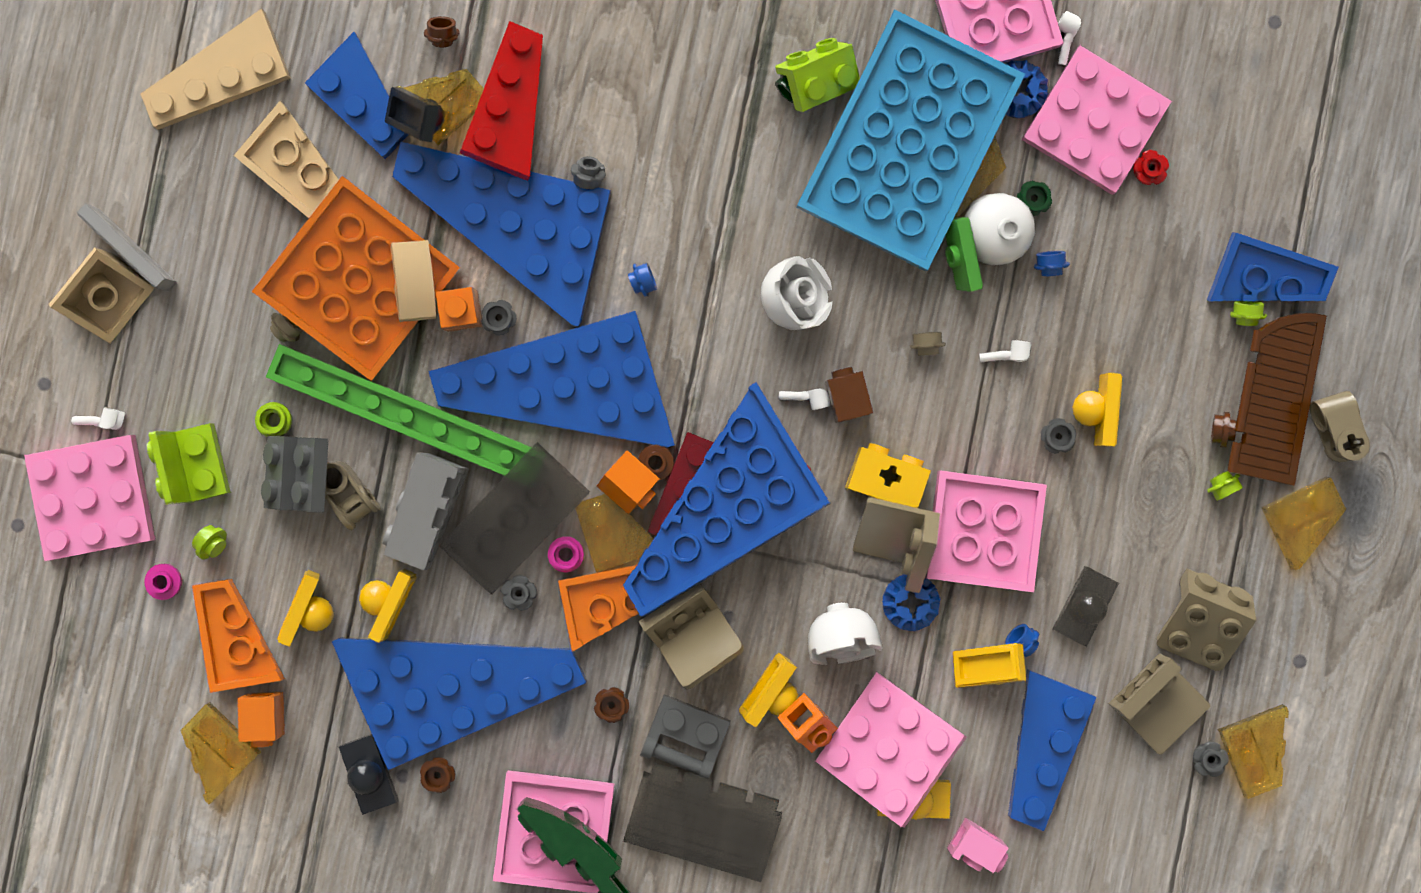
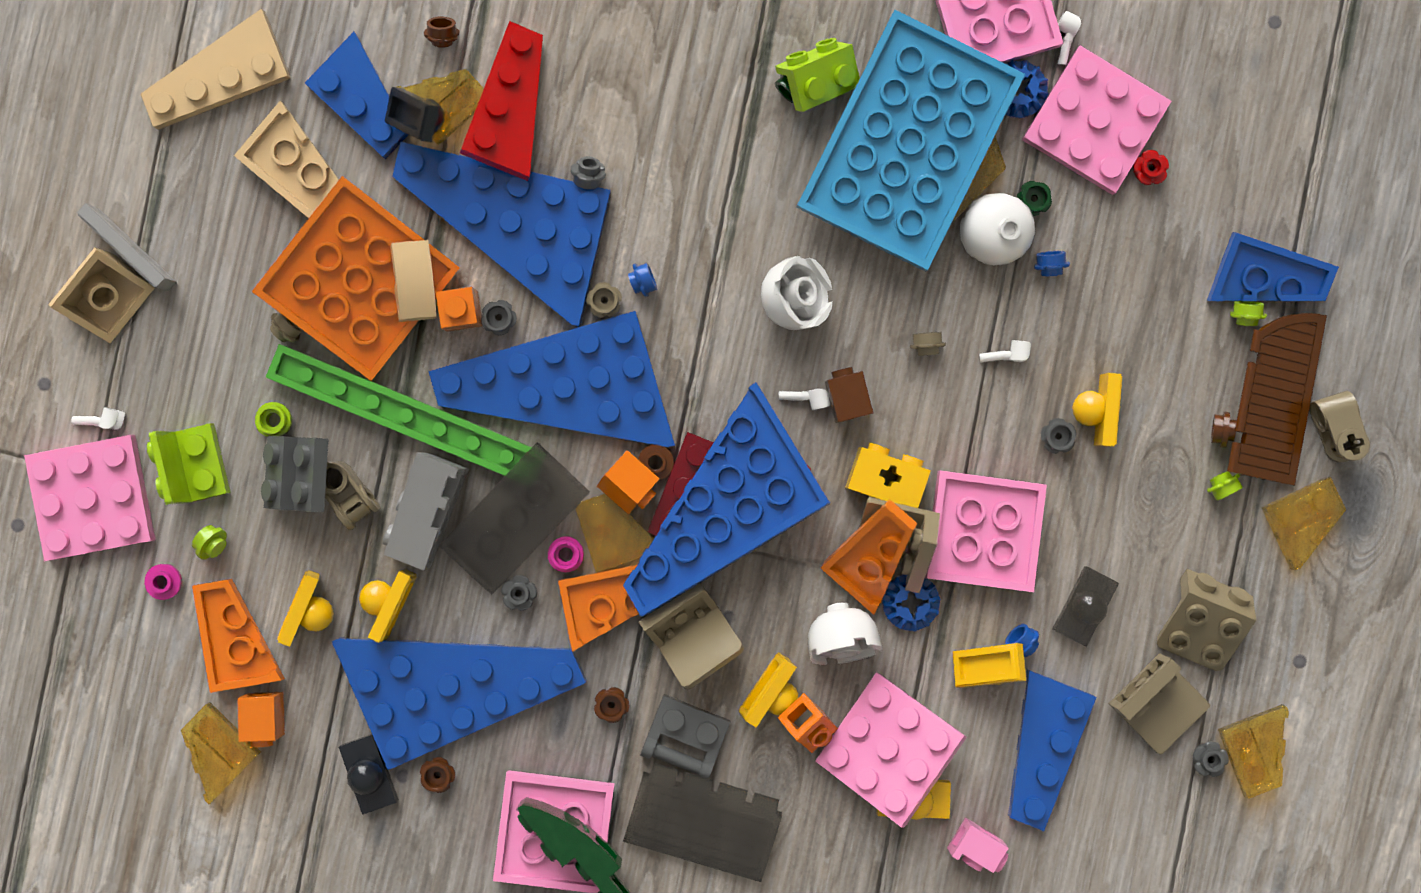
bright green plate [945,217,983,292] -> none
none -> dark tan plate [586,282,622,318]
none -> orange wing [821,499,917,615]

